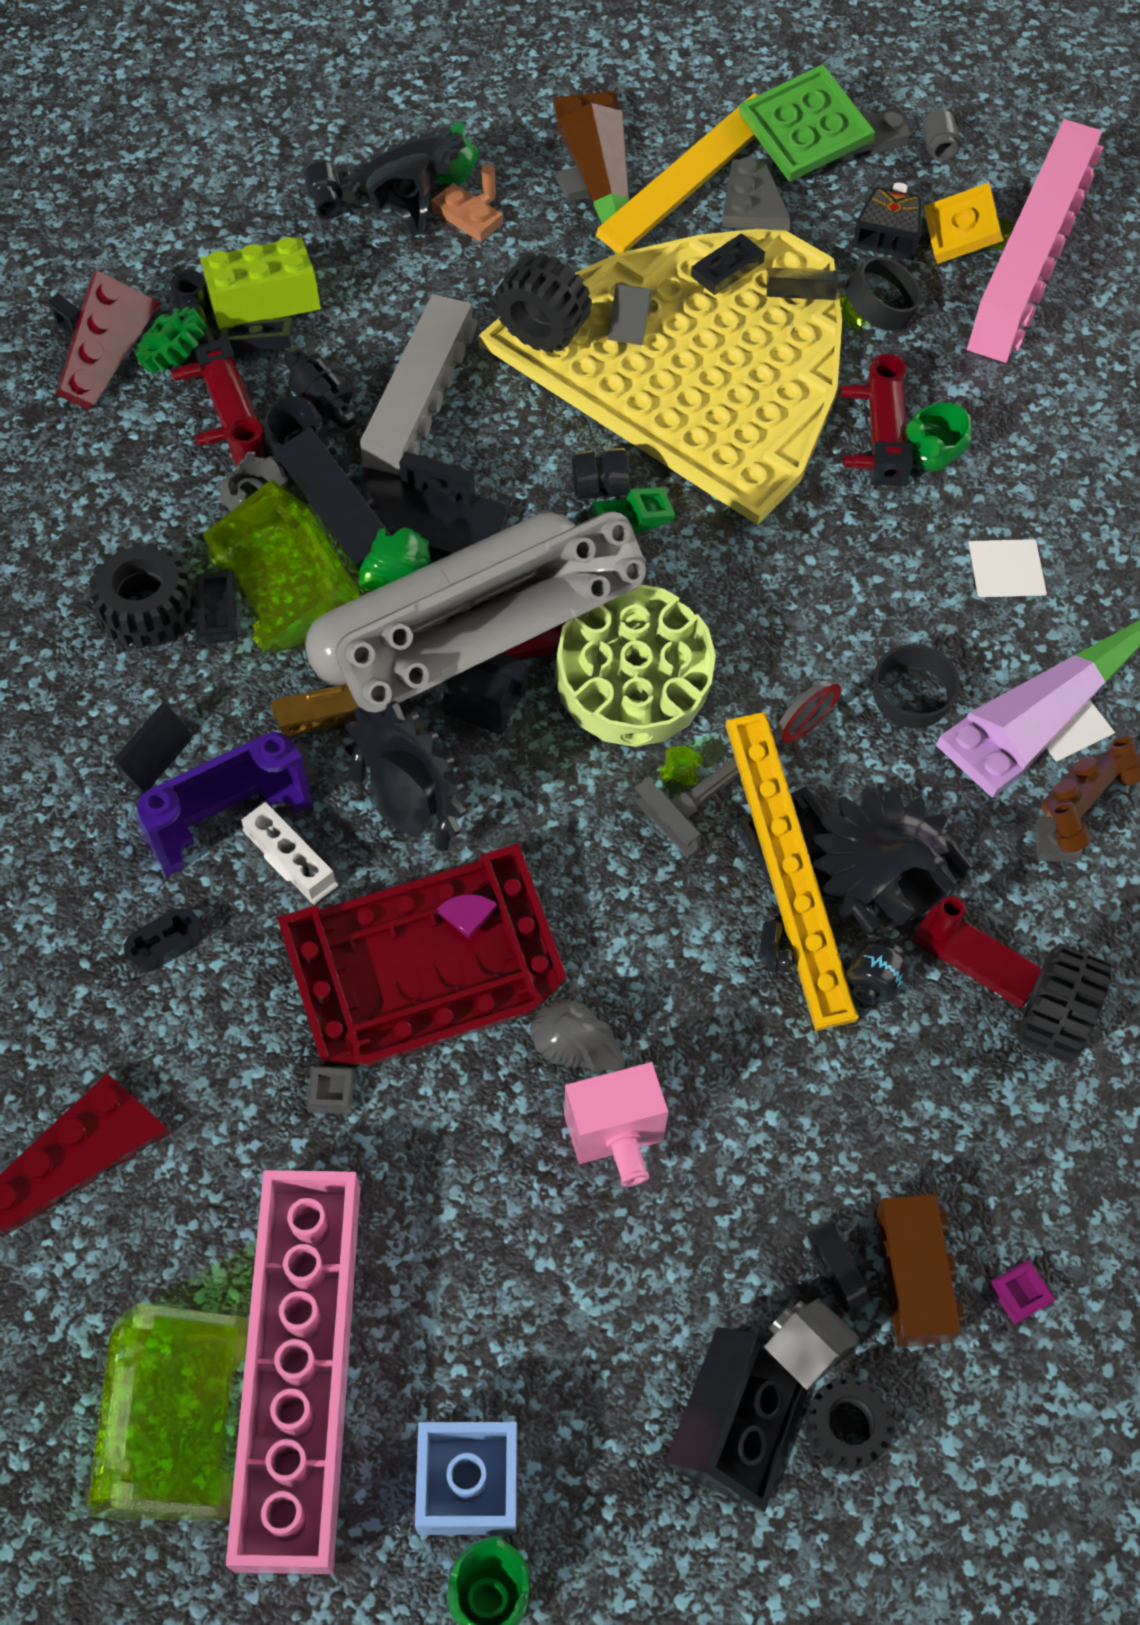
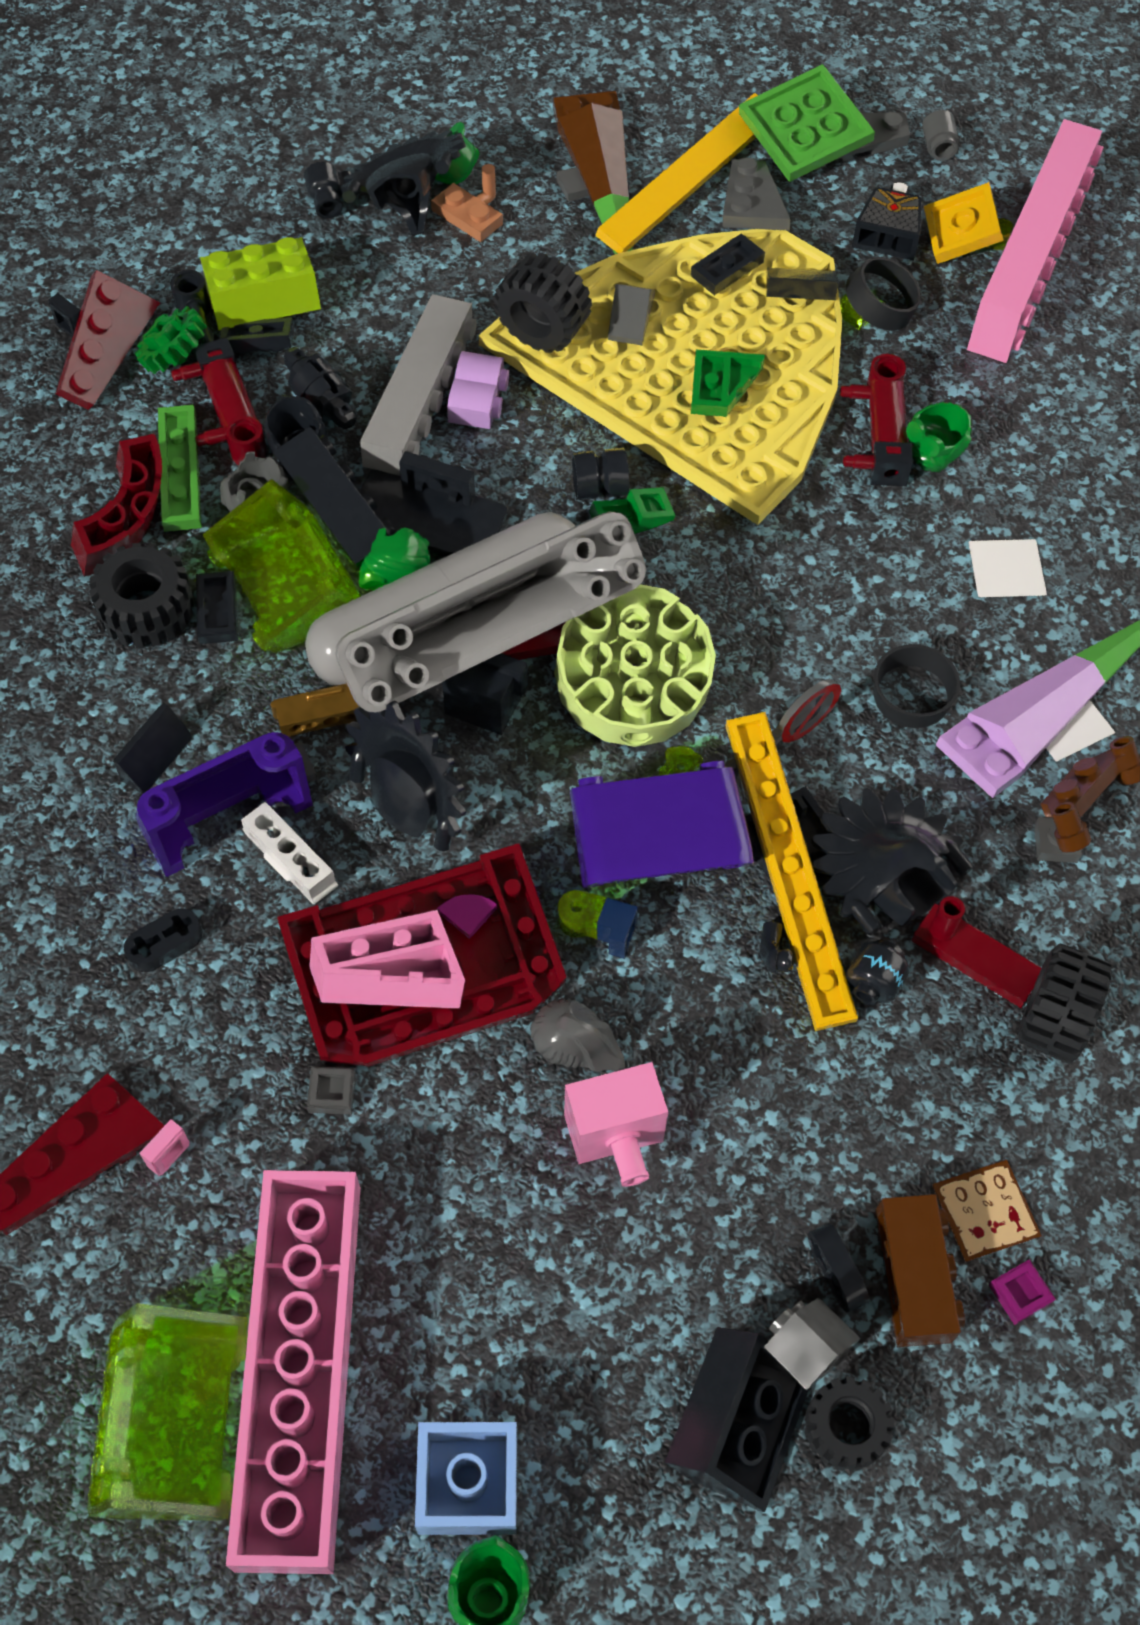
none -> dark red brick [71,433,162,577]
none -> bright pink tile [139,1119,190,1176]
none -> bright green plate [158,405,202,532]
none -> bright pink wedge [310,910,465,1009]
none -> lavender brick [447,351,509,429]
none -> leg [558,890,638,959]
none -> dark purple windscreen [570,761,754,888]
none -> green wing [691,349,765,417]
none -> tan sticker [932,1160,1042,1262]

